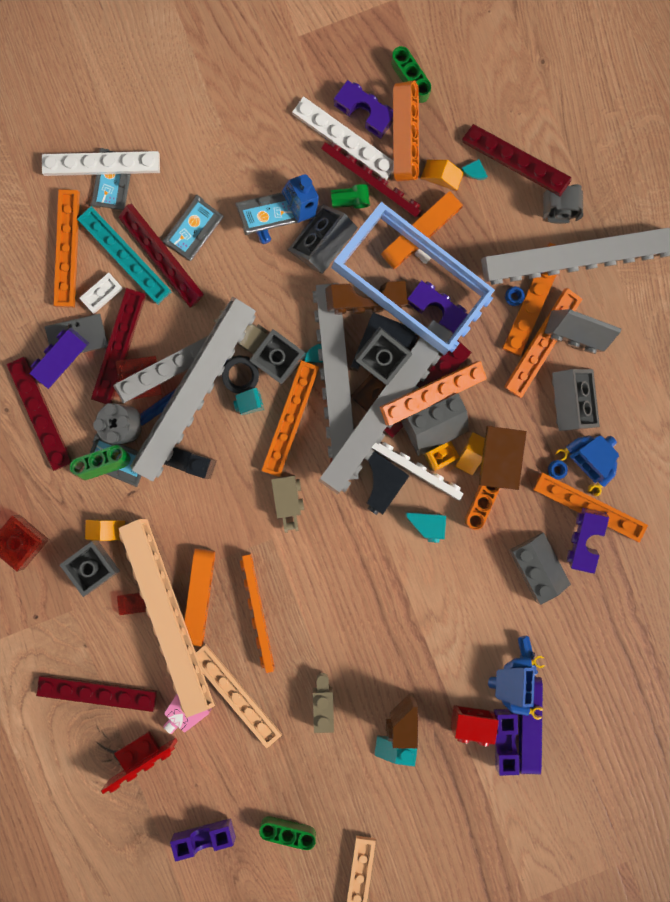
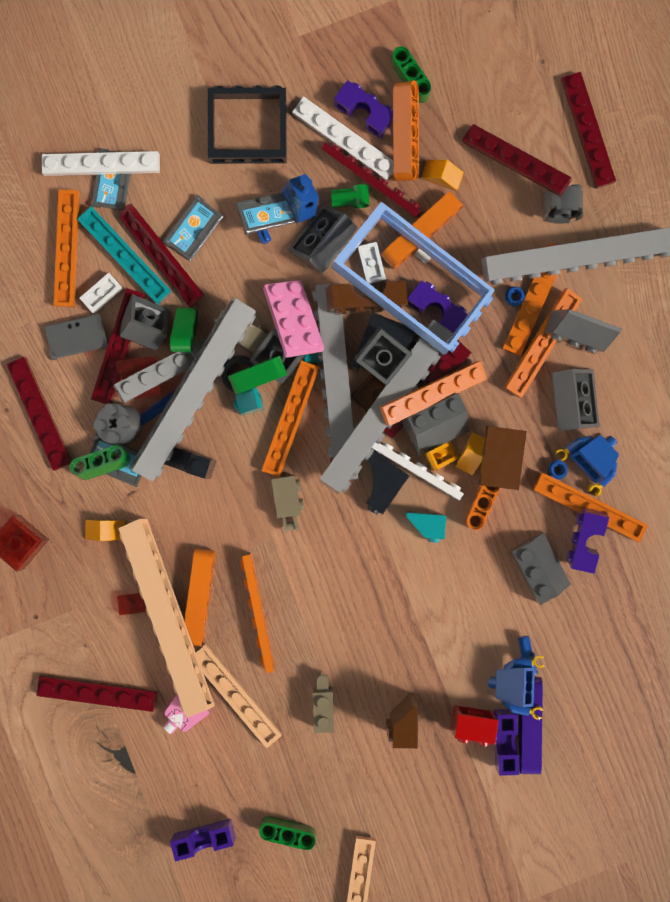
dark purple brick [29,328,89,389] -> none
dark grey brick [60,540,120,597] -> none
red bracket [101,731,178,794] -> none
teal slope [374,735,417,767] -> none
teal tile [461,159,488,180] -> none
none -> dark grey slope [120,295,168,351]
none -> green beam [170,307,198,353]
none -> black window [208,85,287,164]
none -> green beam [228,356,287,395]
none -> bright pink plate [263,280,324,358]
none -> white plate [358,242,386,285]
none -> dark red plate [561,72,616,189]

